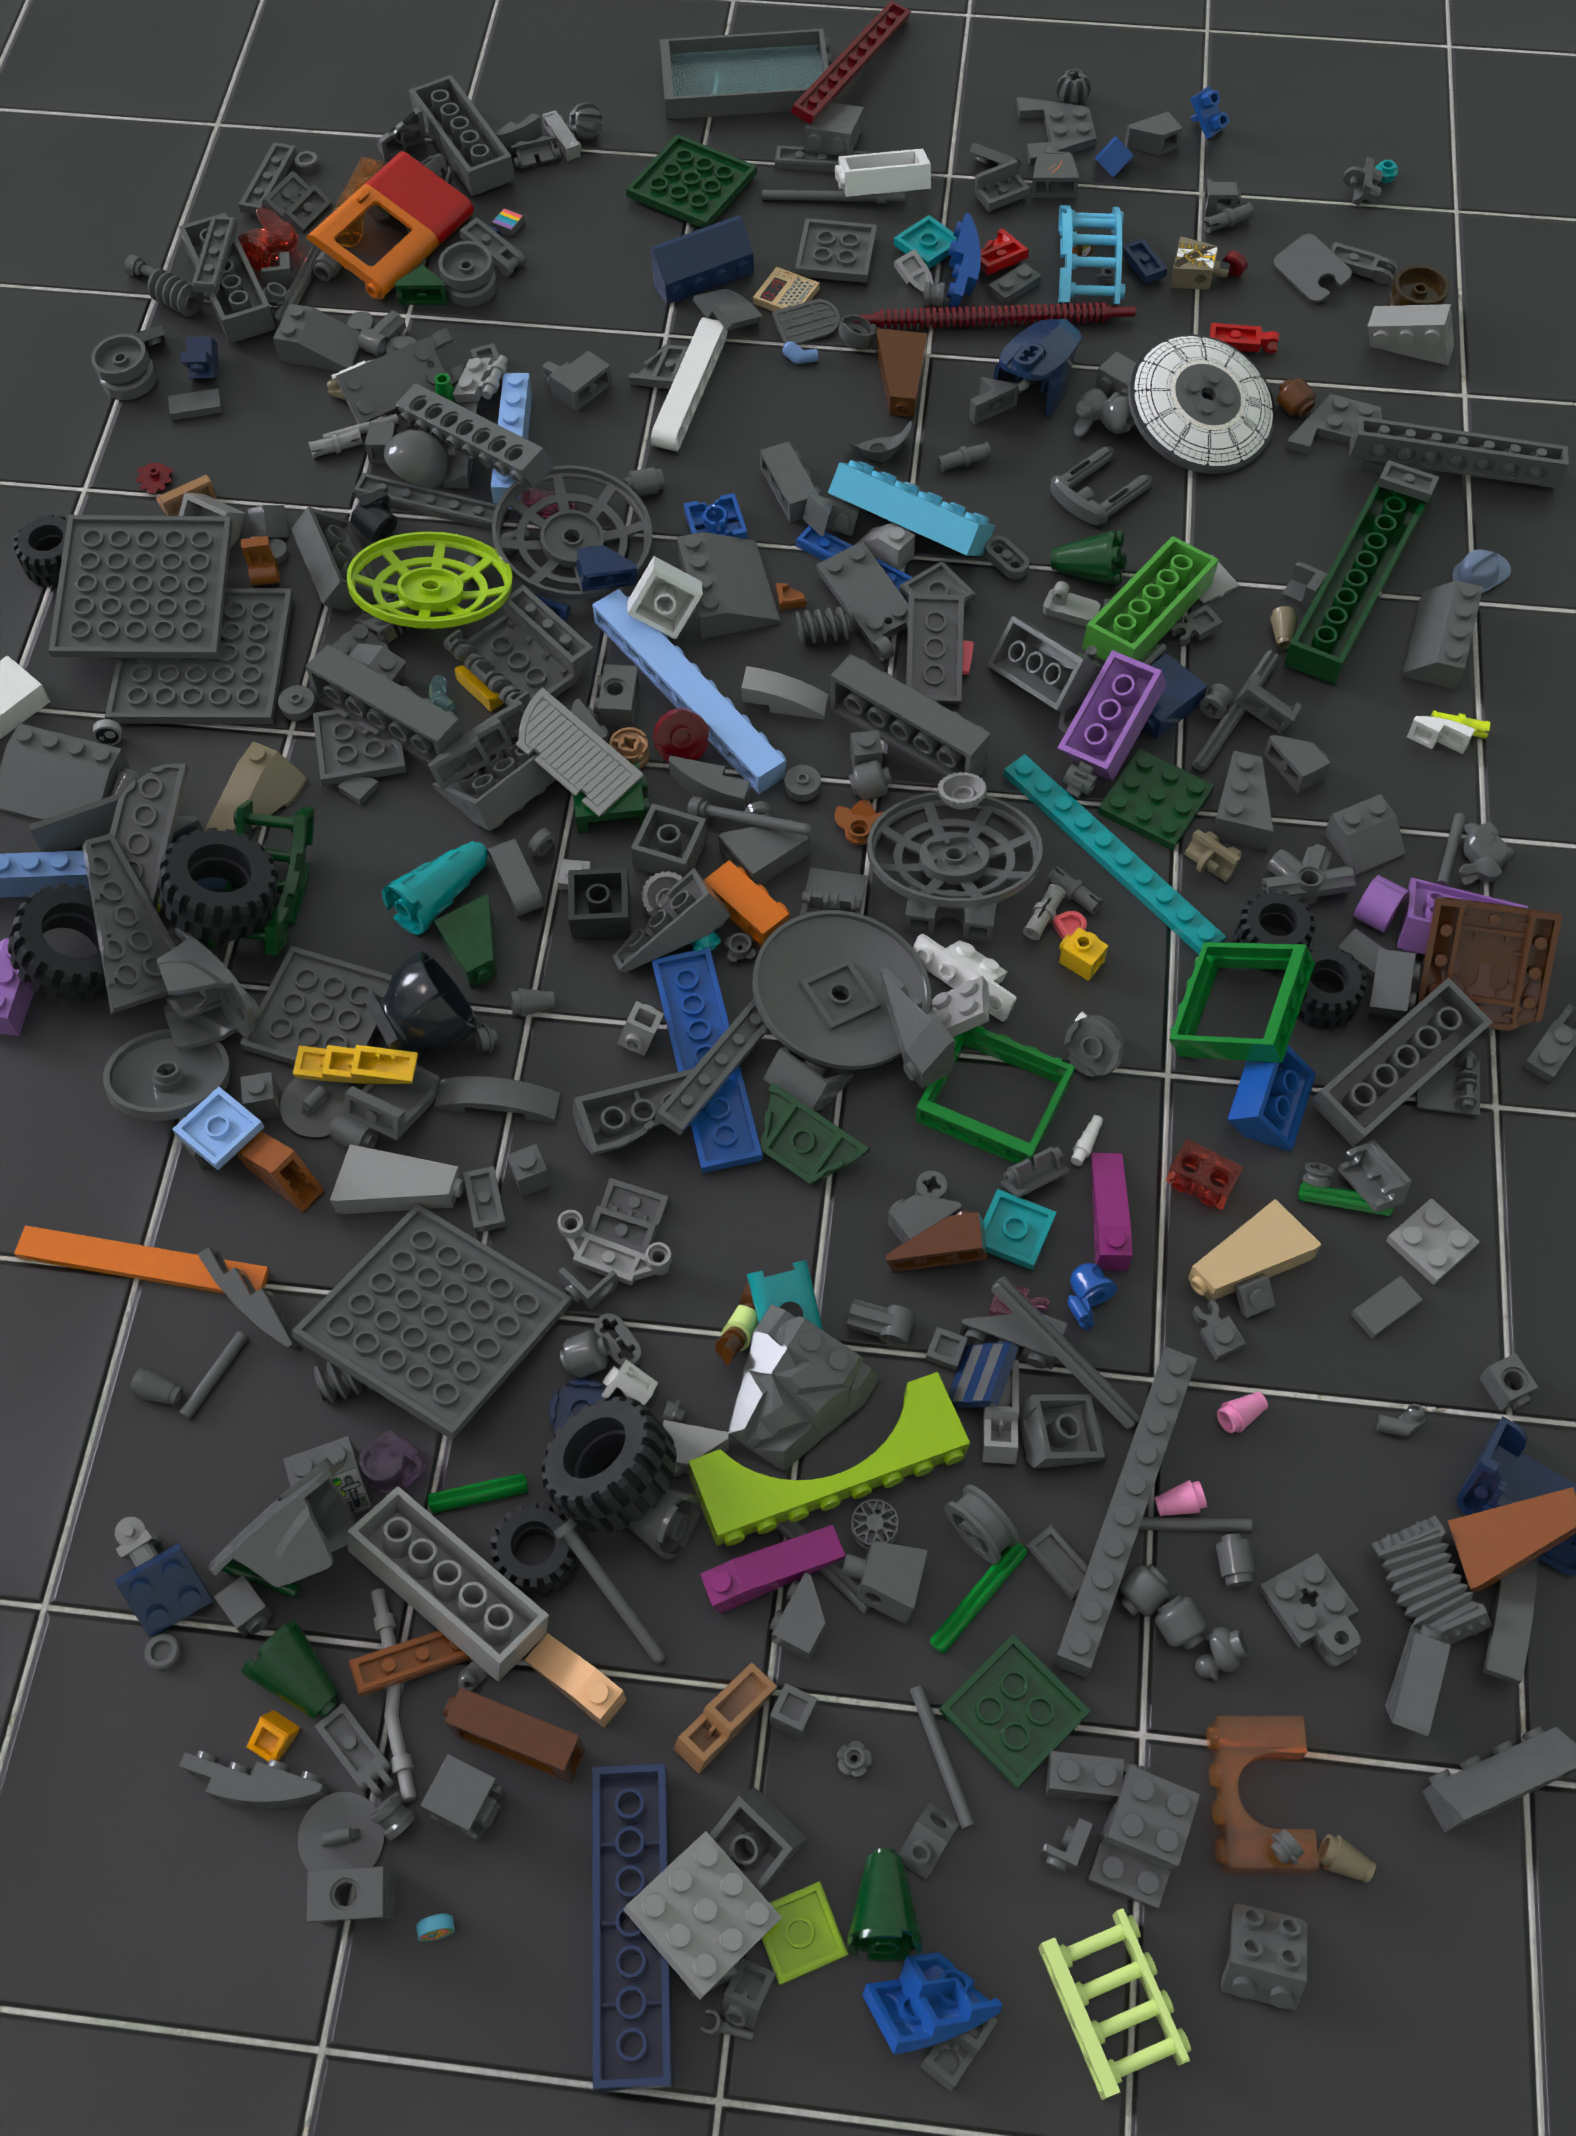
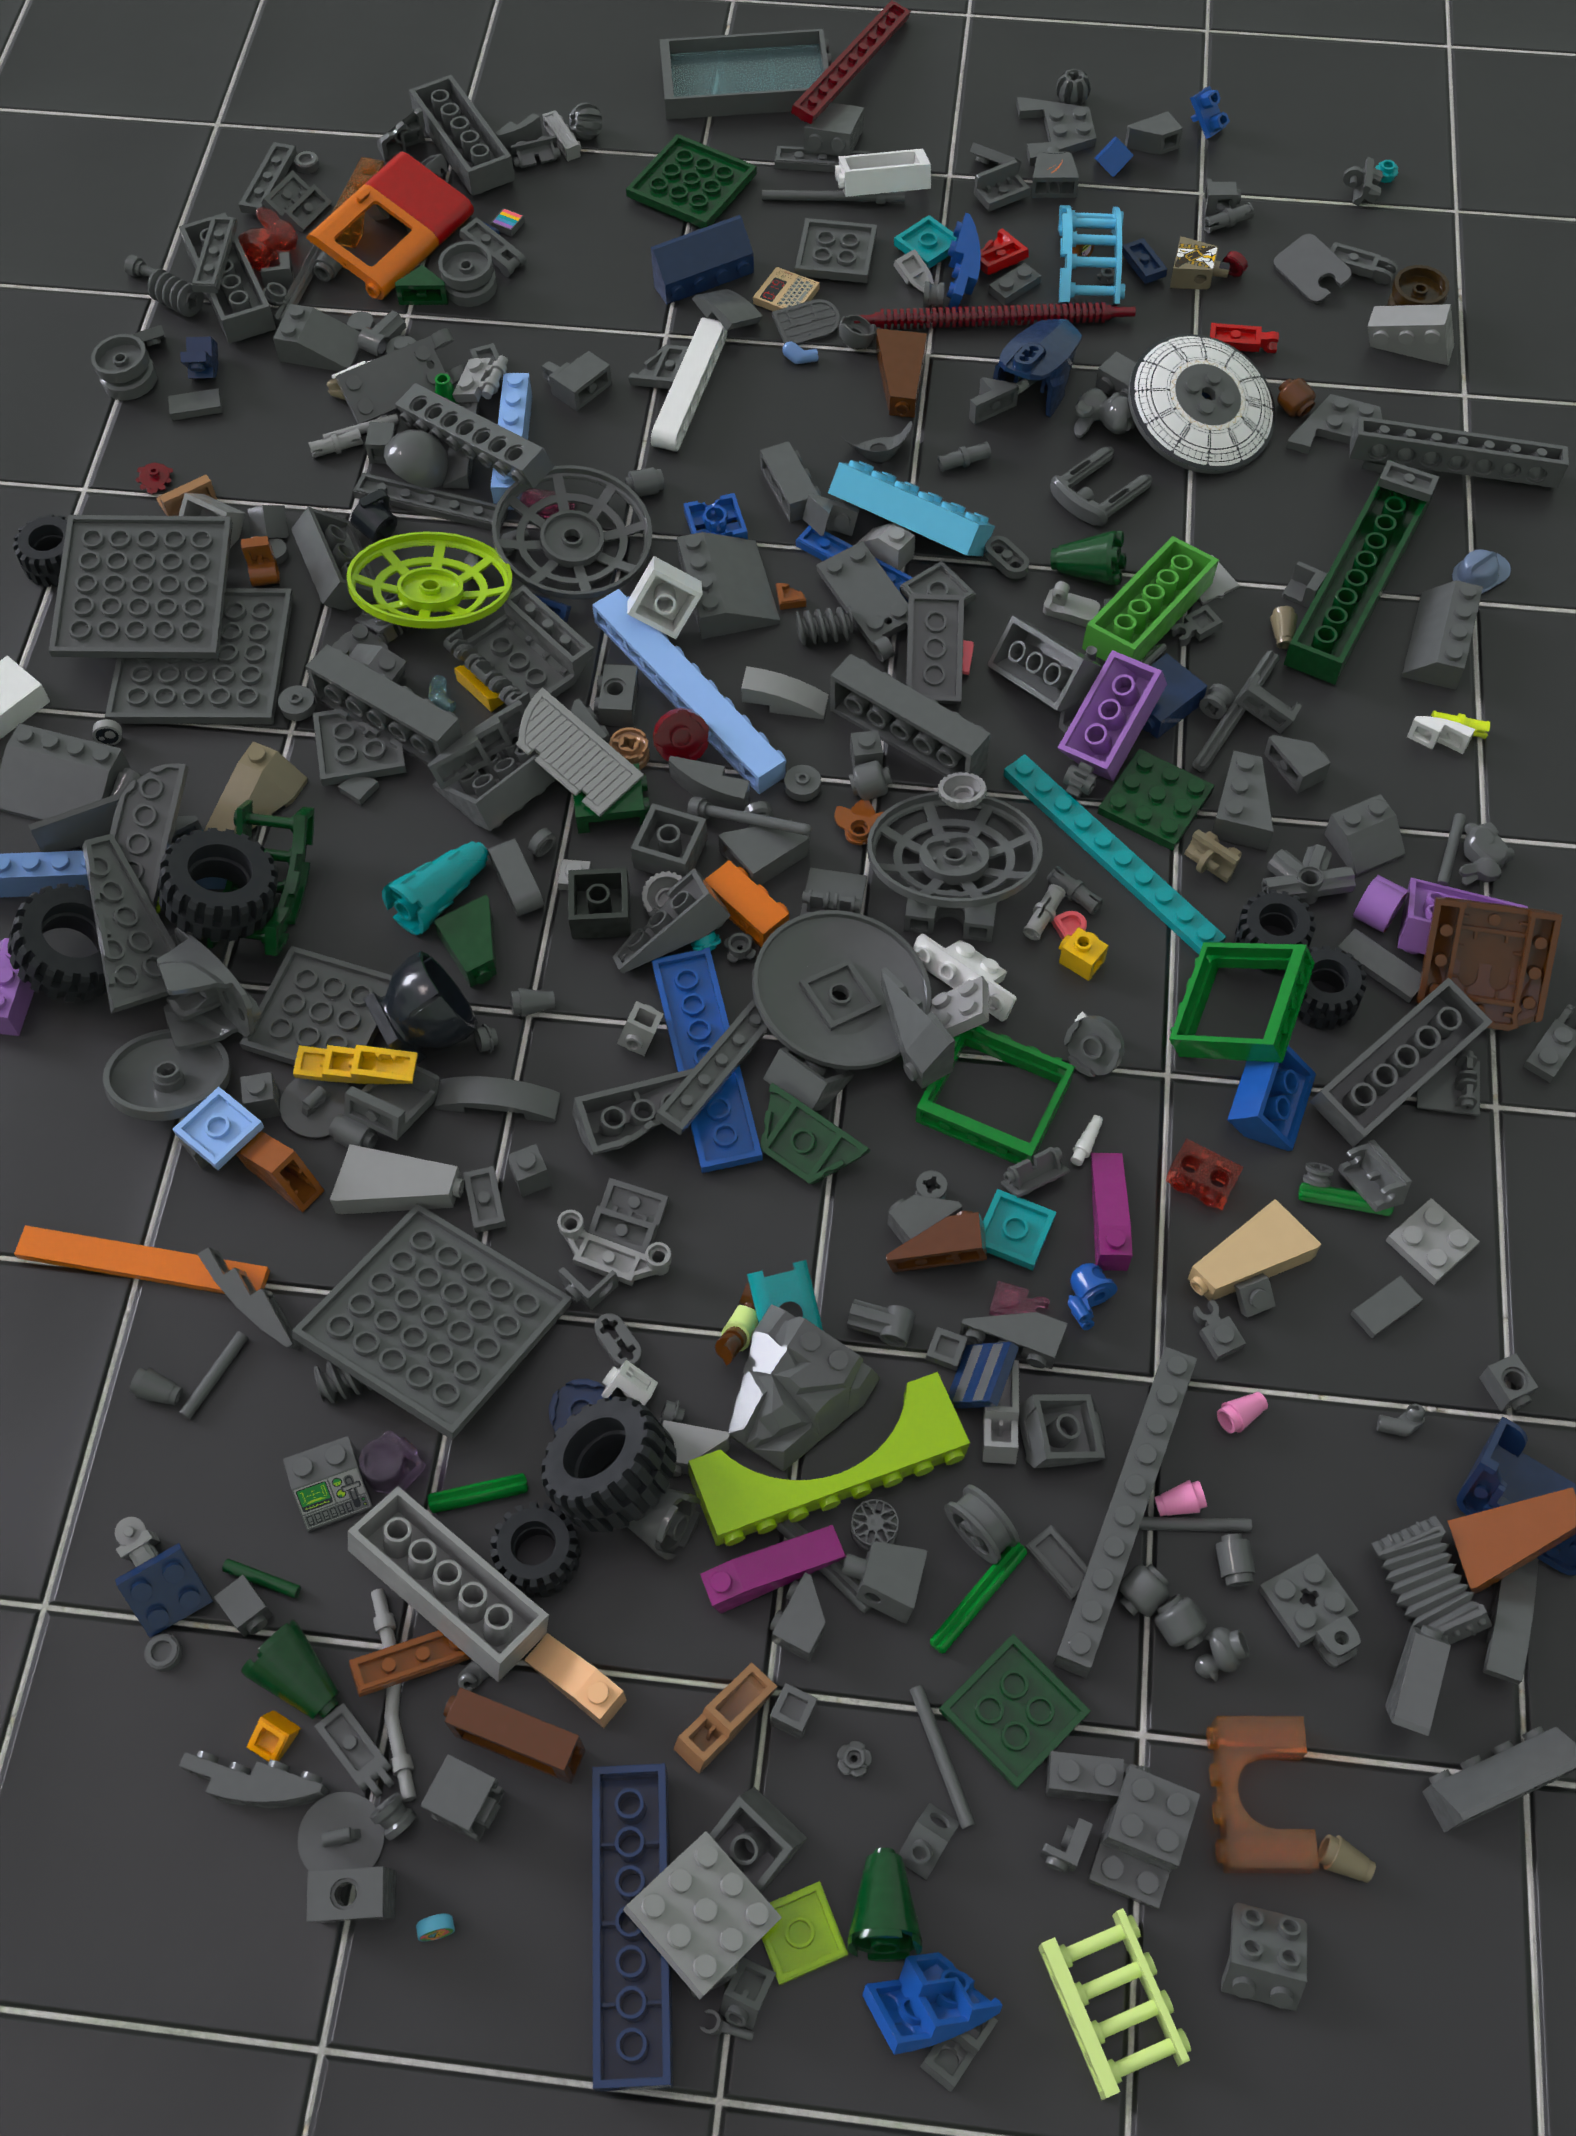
dark grey piece [208,1458,357,1587] -> none
dark grey bar [553,1518,666,1664] -> none
dark grey head [560,1330,611,1378] -> none
dark blue slope [576,545,637,592] -> none
dark grey axle [991,1276,1141,1429] -> none
dark grey plate [1270,1829,1305,1865] -> none
dark grey brick [1369,949,1421,1019] -> none

